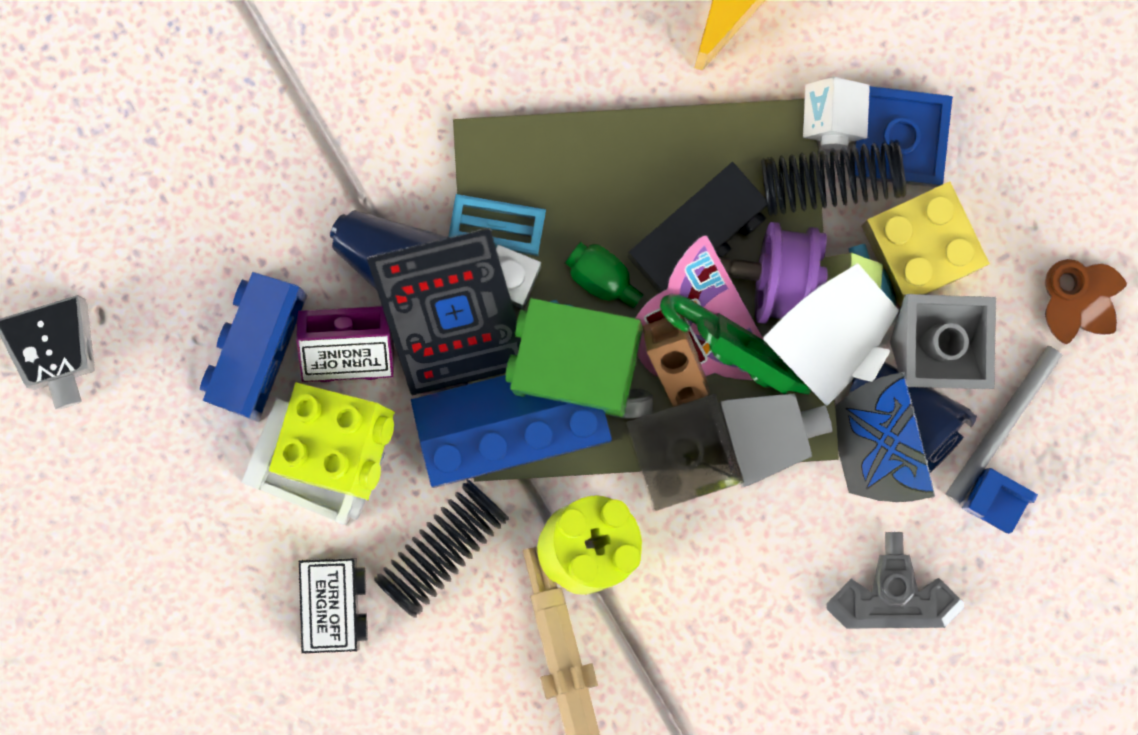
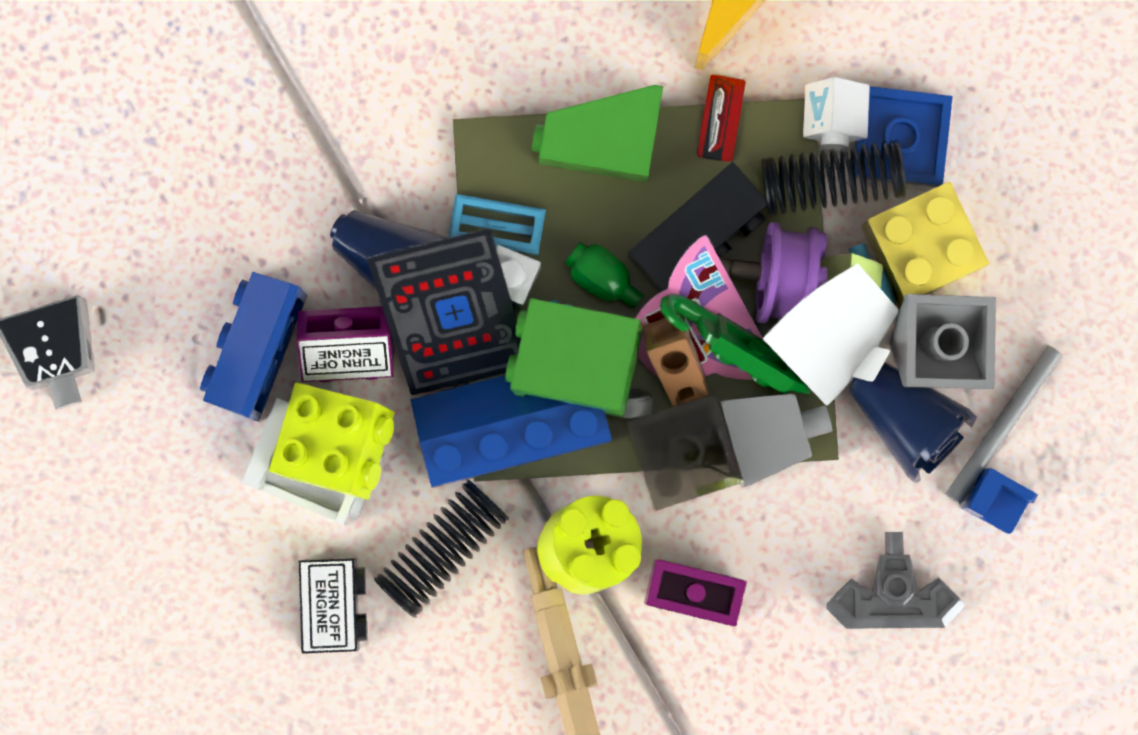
sticker [835,372,935,502] -> none
dark orange plate [1045,259,1127,344] -> none
none -> bright green slope [532,85,663,183]
none -> magenta brick [644,559,747,627]
none -> sticker [697,75,746,162]

